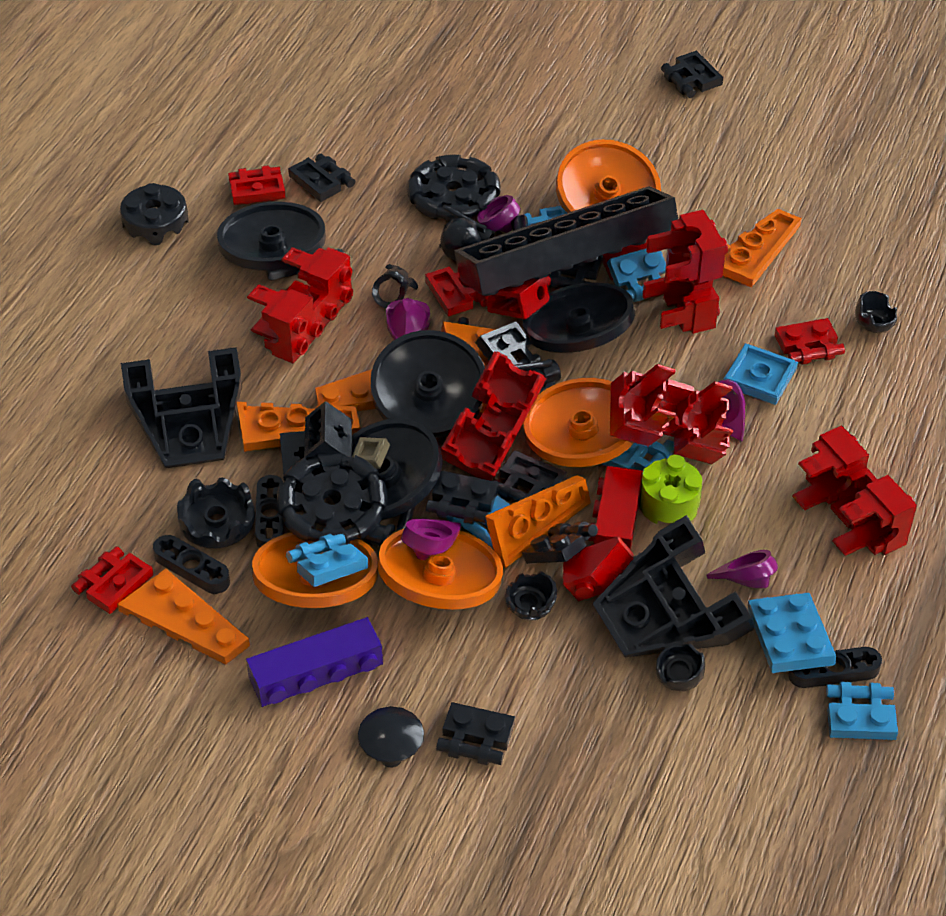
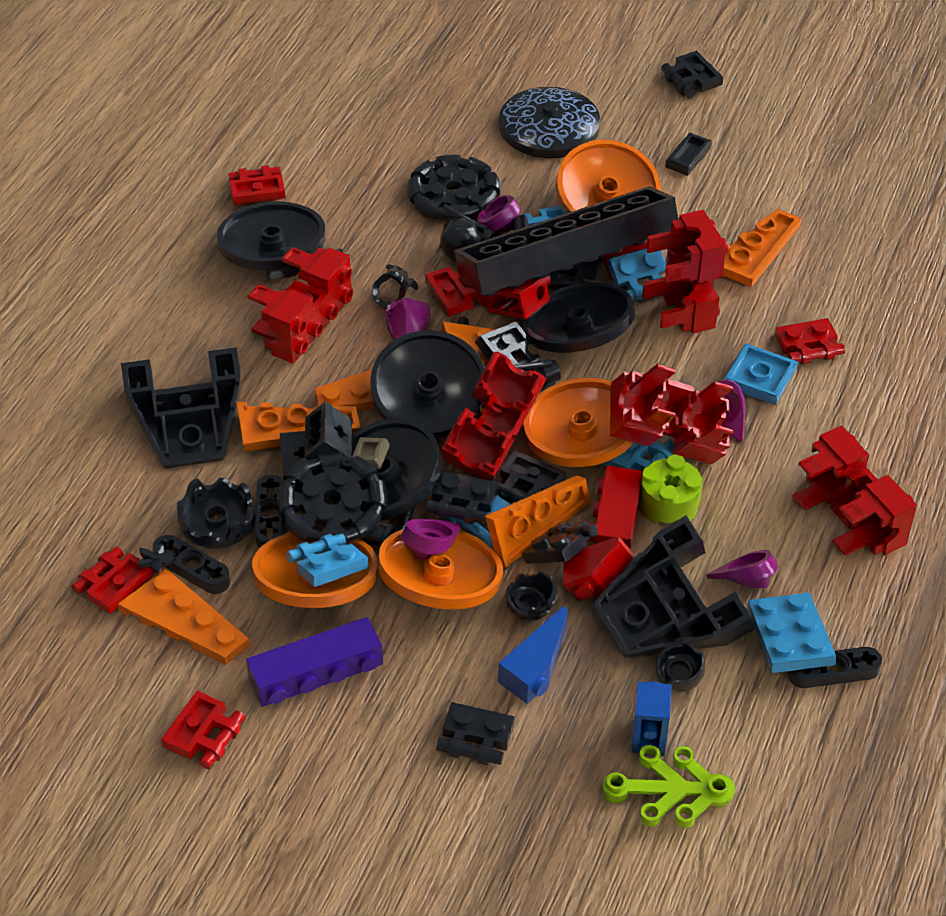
black plate [120,183,189,246] -> none
black plate [288,153,355,202] -> none
black dish [358,706,424,768] -> none
dark azure plate [826,682,898,740] -> none
black hair [855,291,897,333] -> none
none -> black plant [137,544,175,574]
none -> red plate [161,690,246,769]
none -> blue slope [498,606,568,704]
none -> black dish [499,87,600,158]
none -> lime plant [602,745,735,828]
none -> blue brick [631,681,672,756]
none -> black tile [665,132,712,176]

